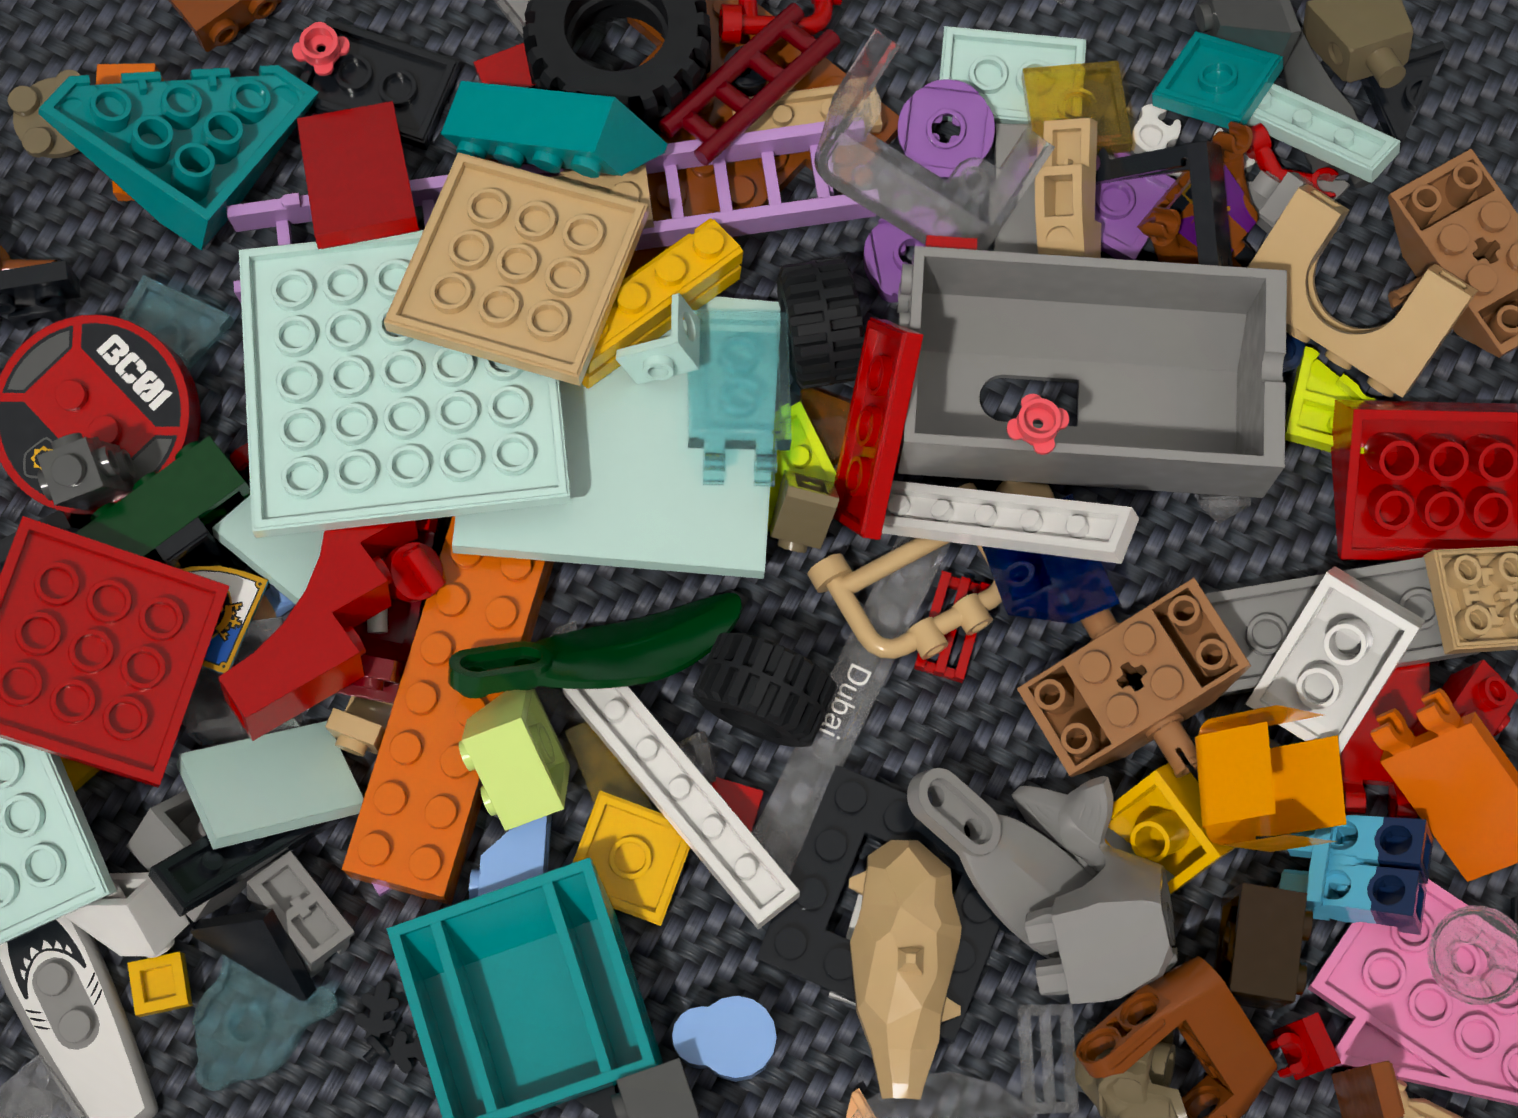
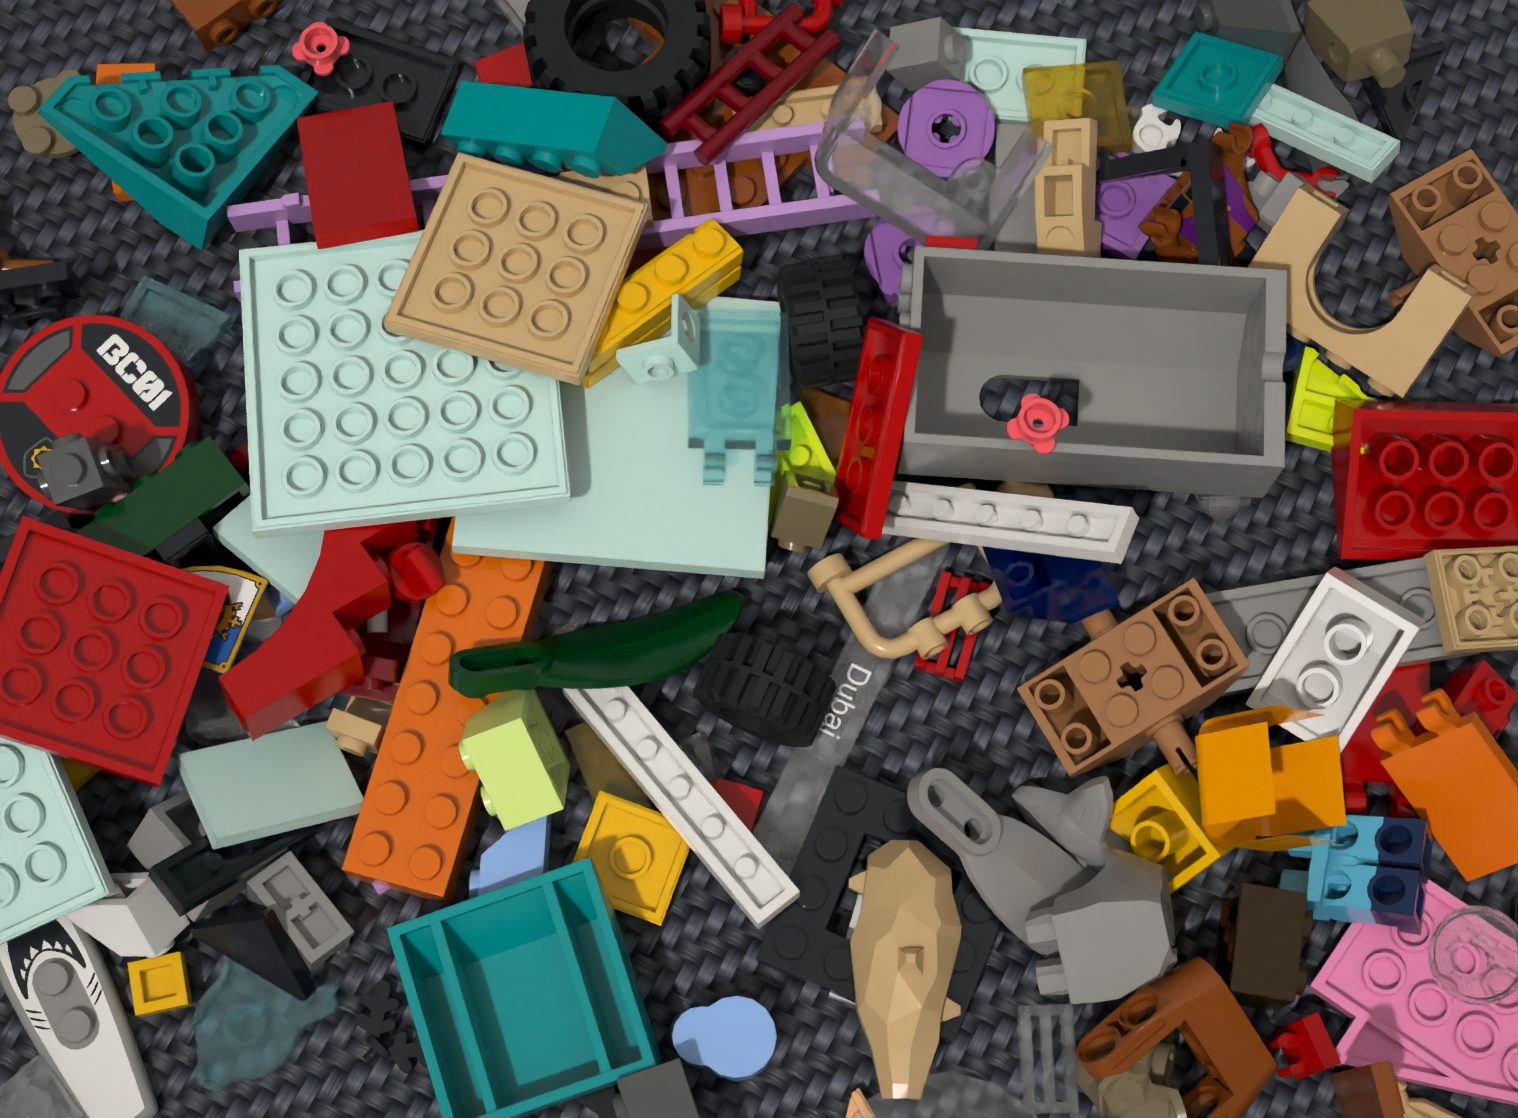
none -> light grey brick [886,17,966,91]

